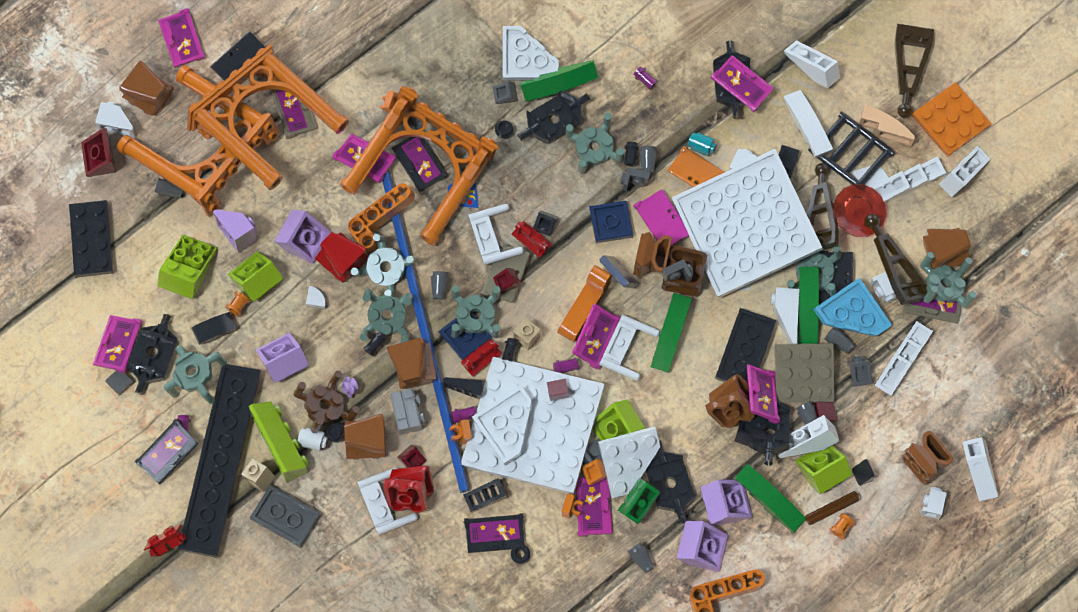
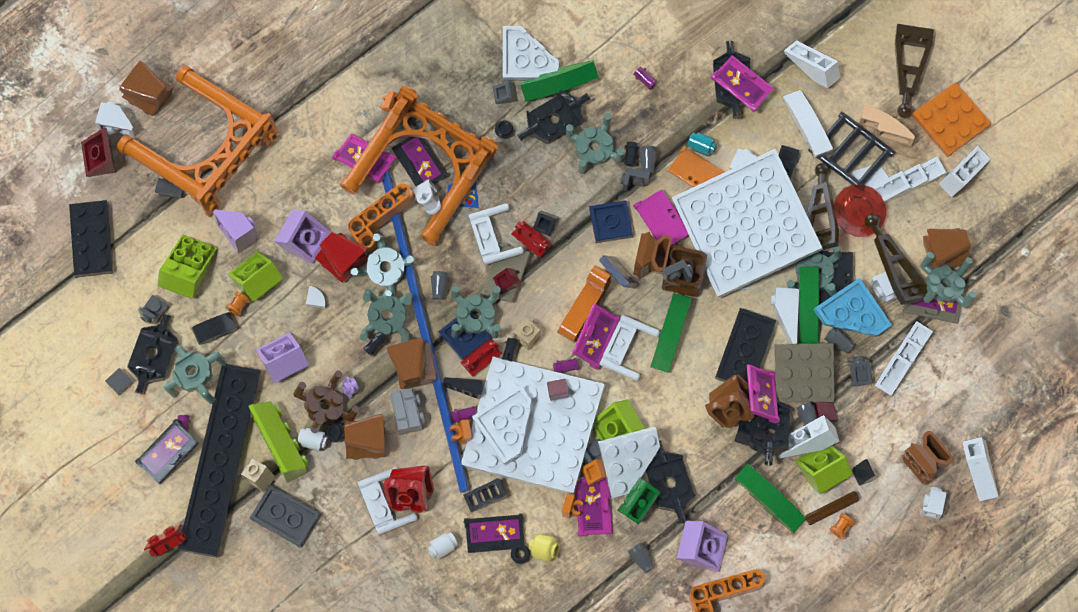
door [93,315,143,373] -> none
door [158,8,206,68] -> none
orange arch [187,44,349,190] -> none
black door [210,31,267,81] -> none
door [269,89,318,139] -> none
dark red slope [397,445,427,468] -> none
lavender slope [701,479,752,525] -> none
none -> dark grey bracket [138,295,169,325]
none -> white piece [413,179,441,215]
none -> white brick [427,532,458,560]
none -> light yellow head [529,534,560,562]

